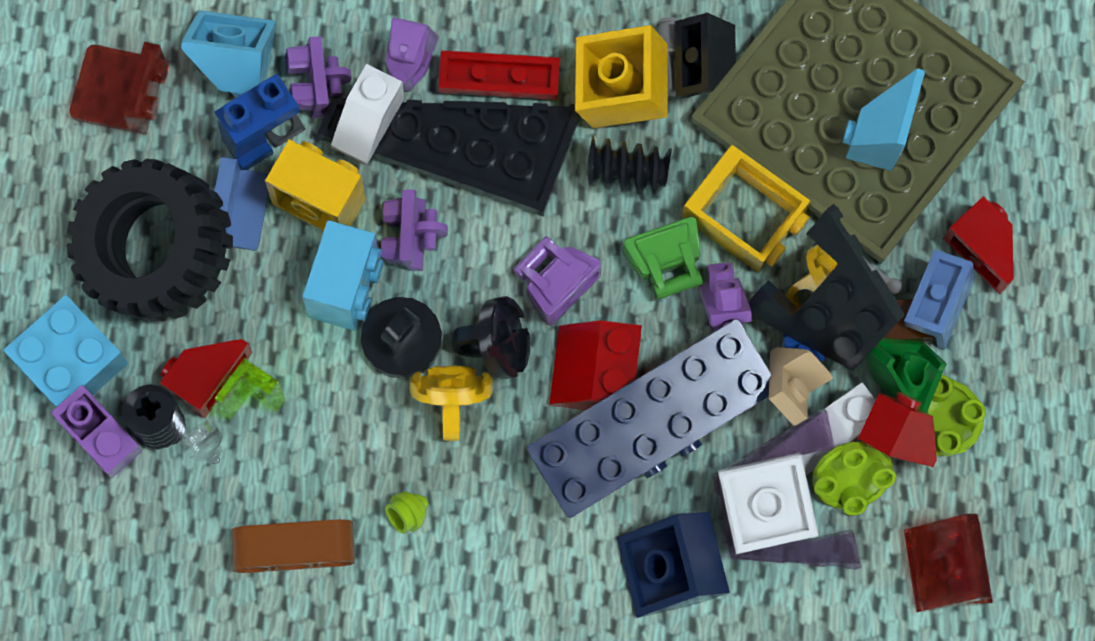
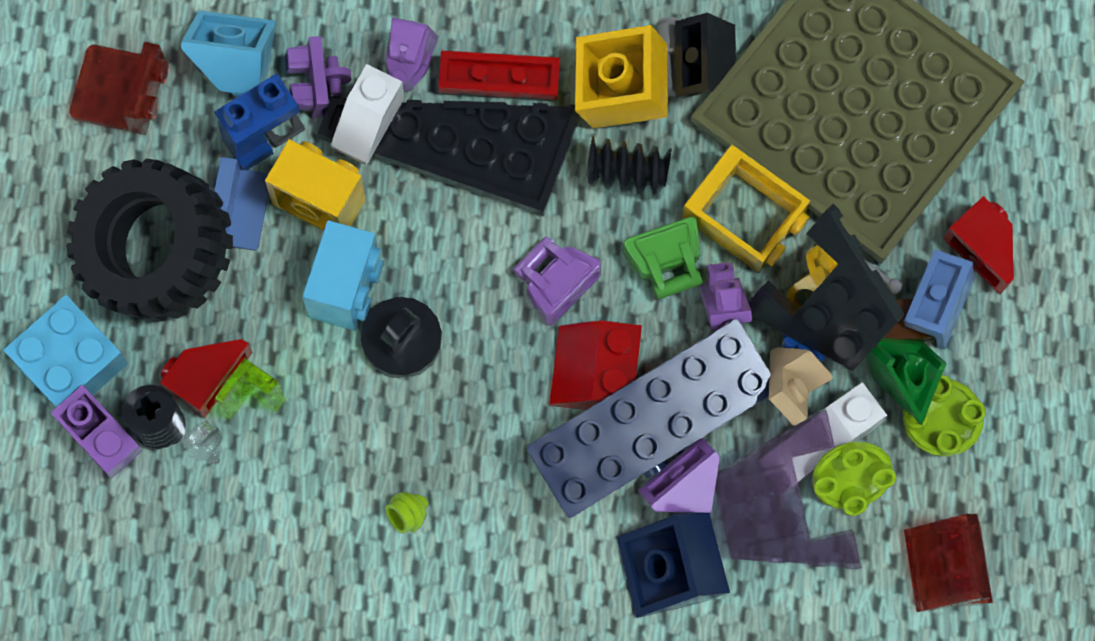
dark orange beam [232,519,355,573] -> none
medium lavender hips [381,190,448,271] -> none
yellow tile [410,365,493,441] -> none
black tile [451,296,530,380] -> none
white tile [718,452,819,554] -> none
medium azure slope [842,68,925,171] -> none
red slope [858,392,937,467] -> none
none -> medium lavender slope [638,438,720,513]

